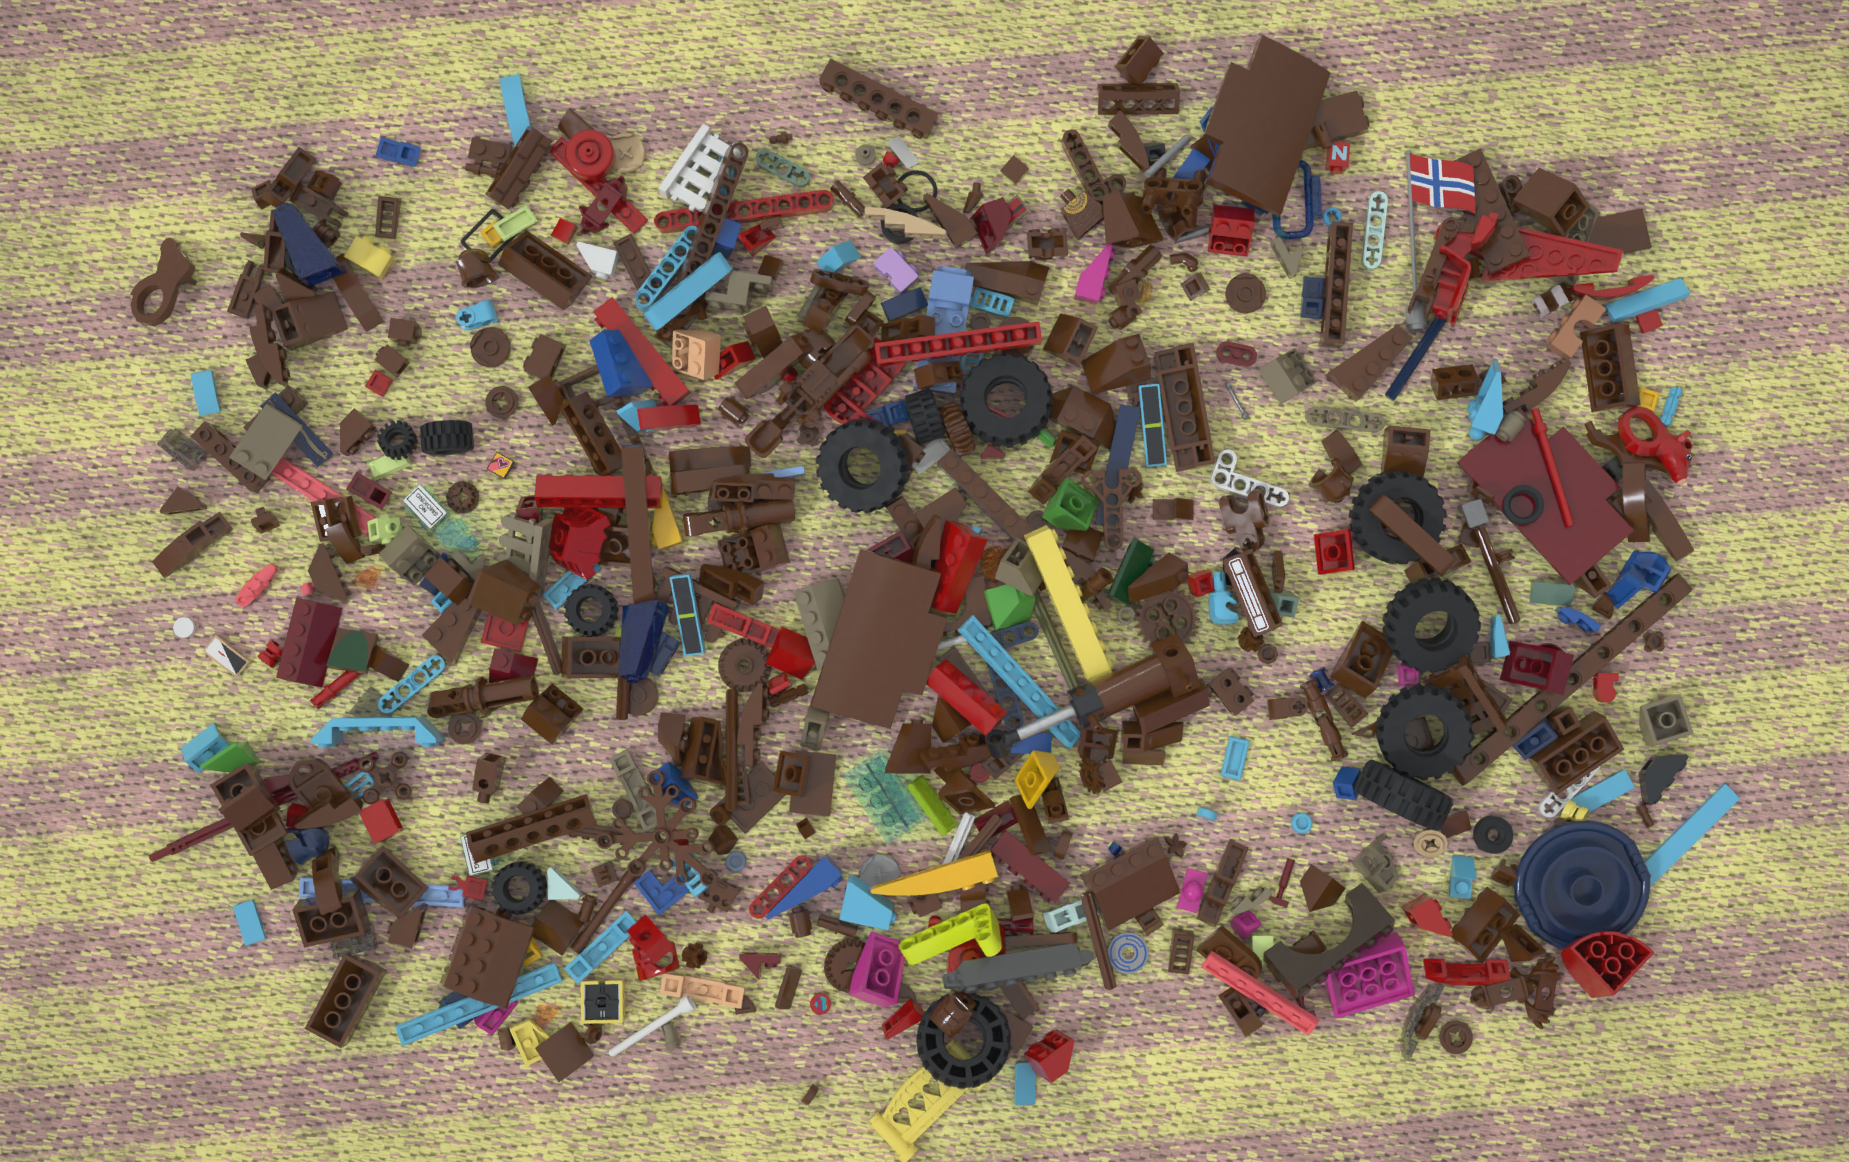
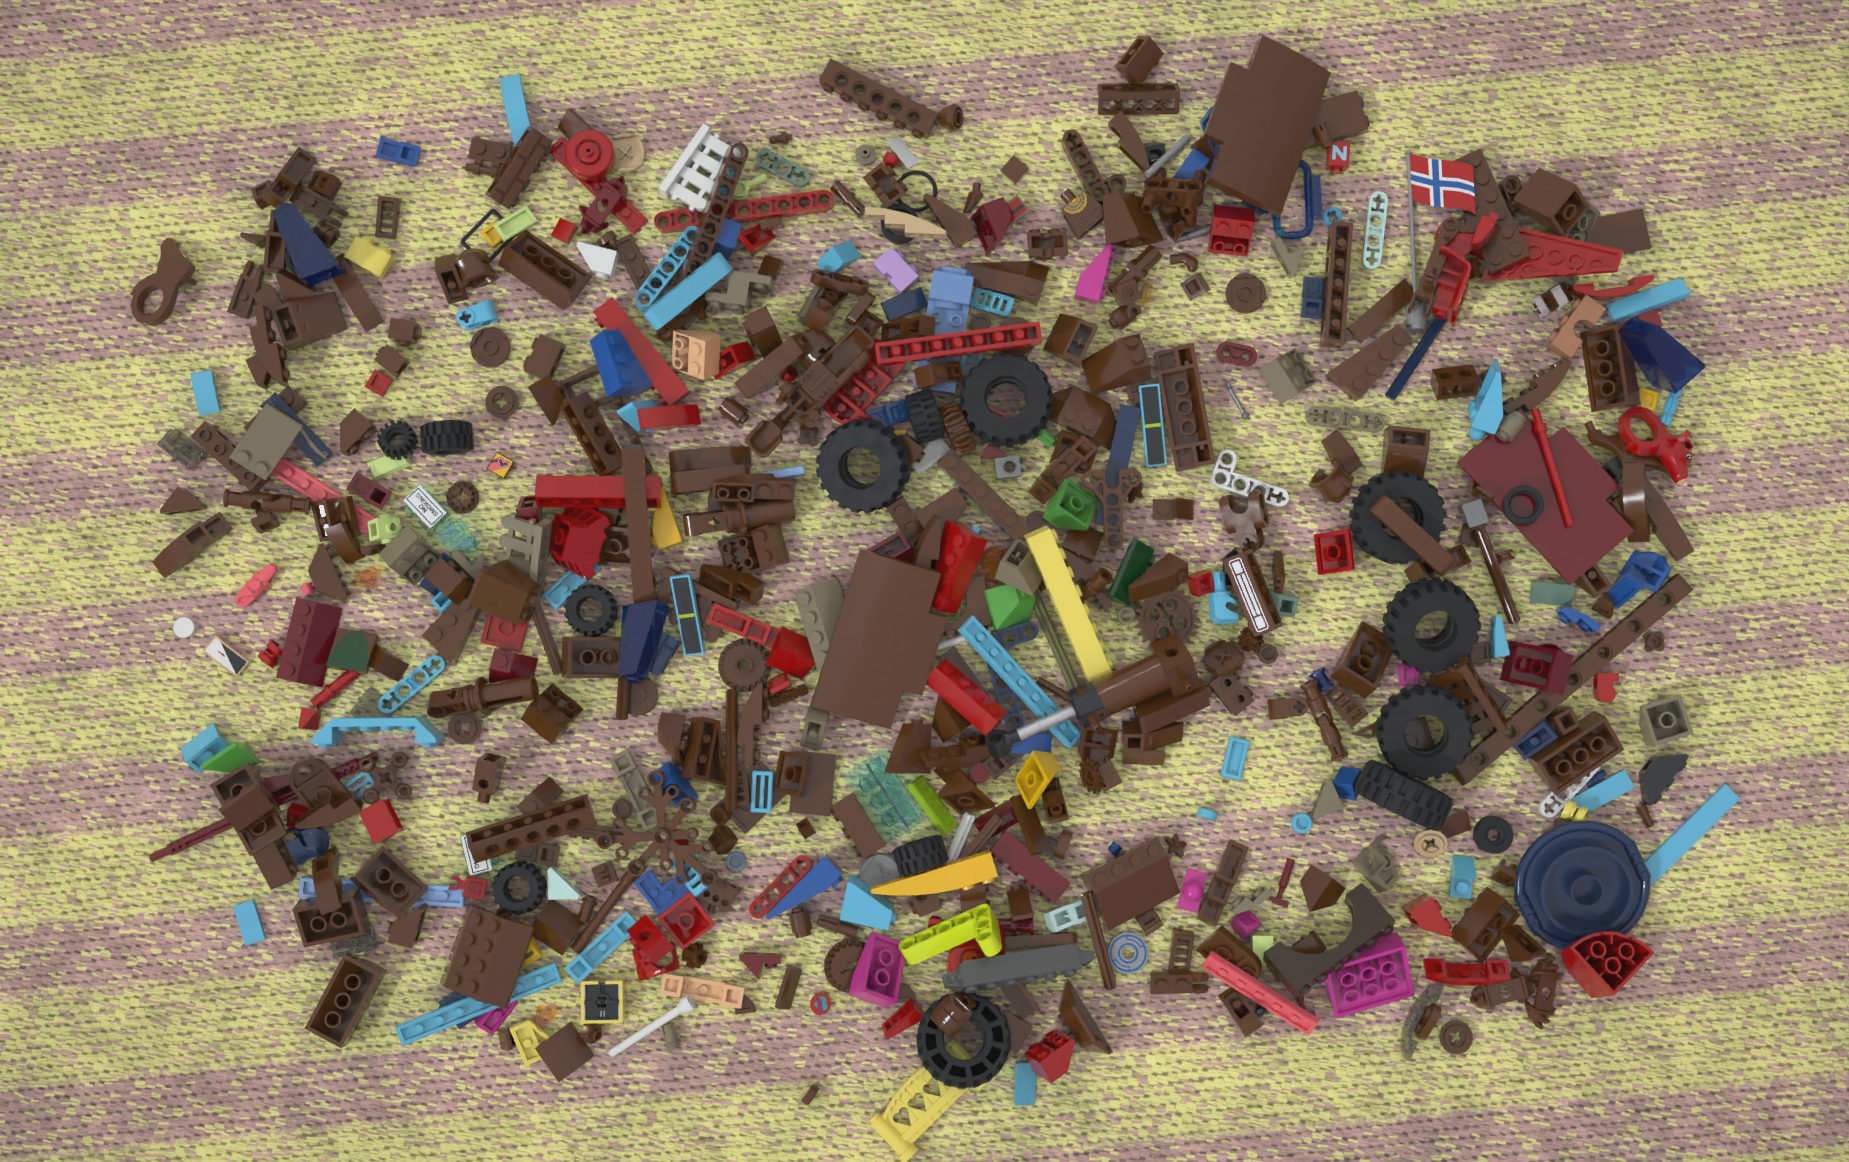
none -> reddish brown piece [223,489,311,515]
none -> red slope [298,708,322,730]
none -> reddish brown slope [435,253,468,304]
none -> reddish brown slope [514,842,560,867]
none -> reddish brown tile [597,231,617,251]
none -> red slope [657,892,715,950]
none -> yellowish green plate [732,173,768,201]
none -> medium azure tile [750,770,774,813]
none -> reddish brown brick [831,793,886,859]
none -> black tyre [892,834,949,876]
none -> reddish brown cone [938,104,963,132]
none -> flat silver brick [994,455,1024,481]
none -> reddish brown bar [1036,676,1069,702]
none -> reddish brown wedge [1057,978,1113,1054]
none -> reddish brown hinge [1150,971,1209,994]
none -> reddish brown tile [1203,640,1245,676]
none -> dark tan slope [1310,778,1343,819]
none -> reddish brown slope [1347,278,1413,344]
none -> dark blue piece [1586,769,1607,788]
none -> clear blue slope [1618,318,1706,394]

